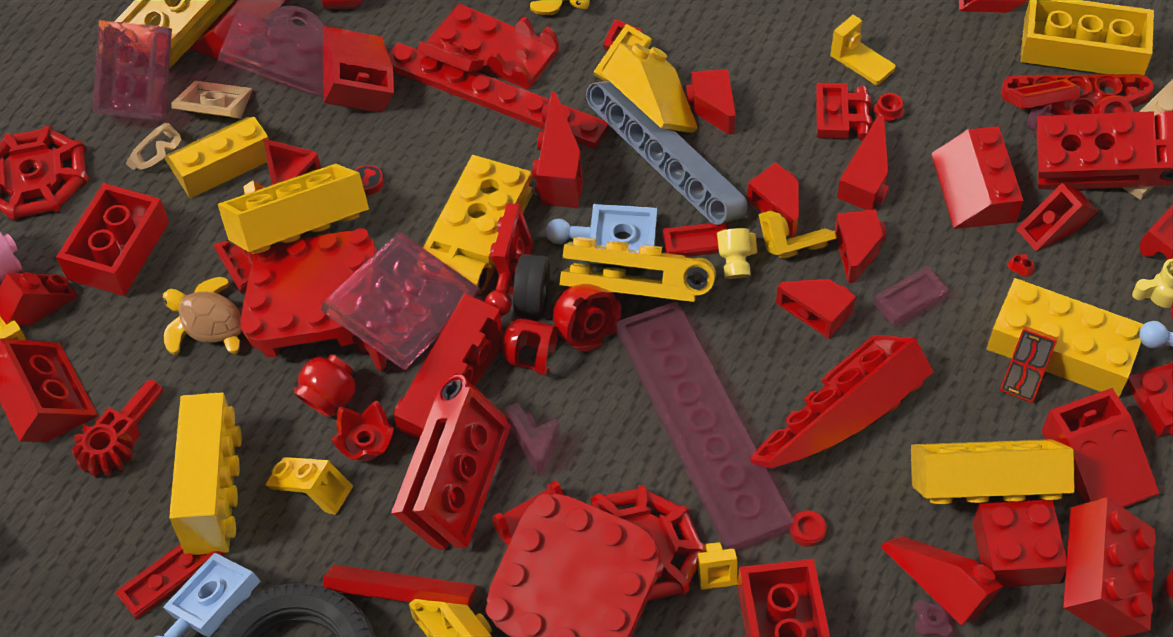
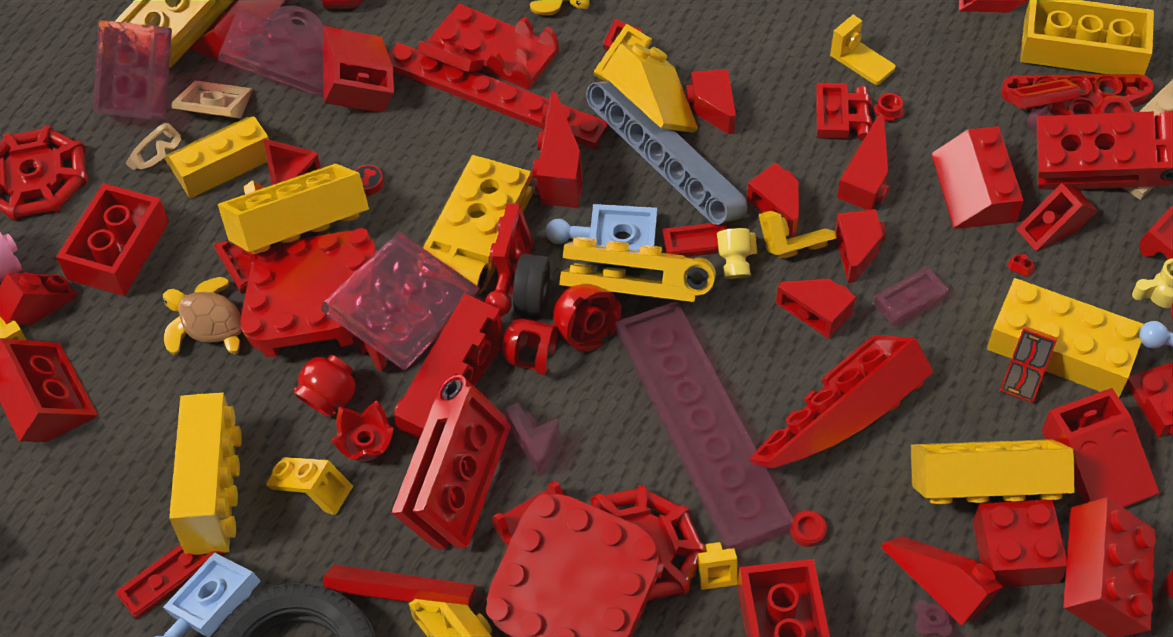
red gear [72,380,163,478] -> none

